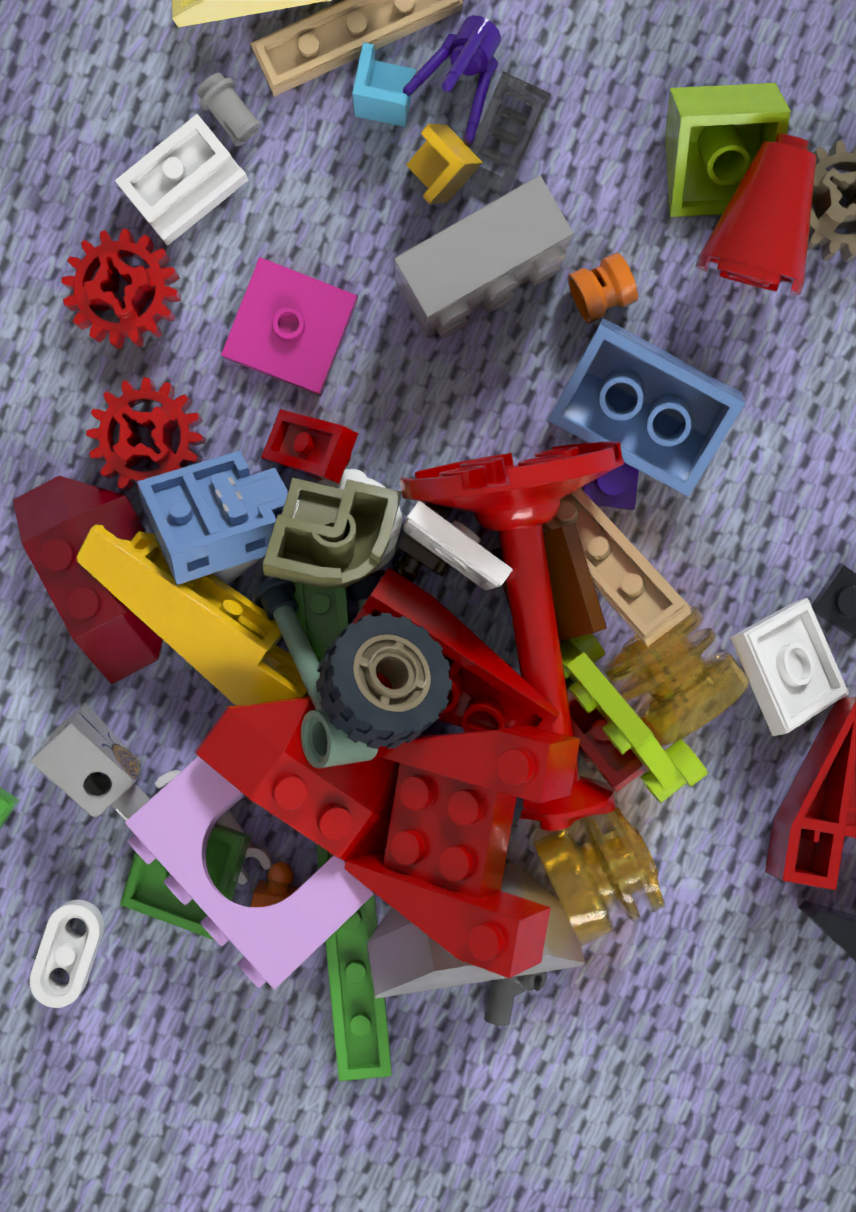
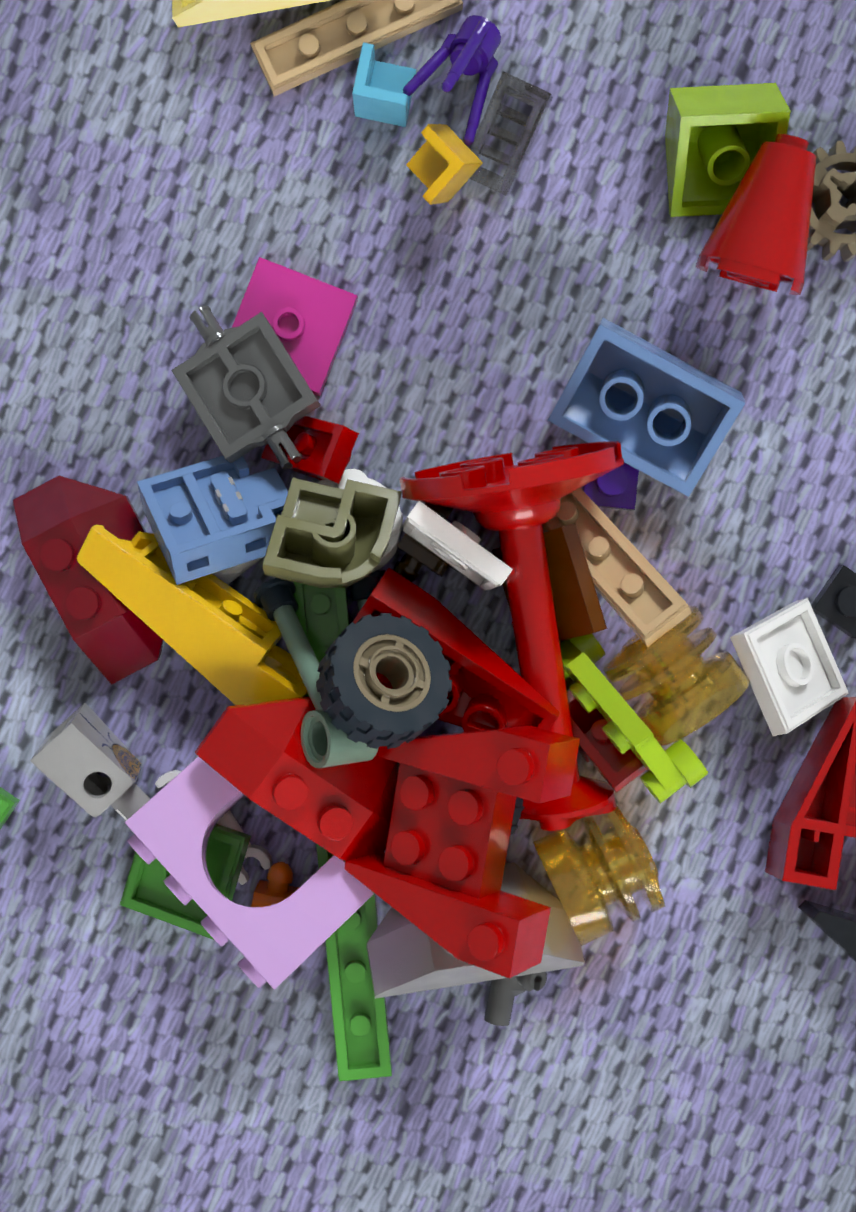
white plate [30,900,104,1008] -> none
red gear [61,229,181,349] -> none
red gear [86,377,206,491] -> none
white plate [115,114,248,246] -> none
light grey pin [196,73,262,146] -> none
light grey brick [394,175,574,338] -> none
orange wheel [567,252,638,324] -> none
none -> dark grey plate [171,306,321,470]

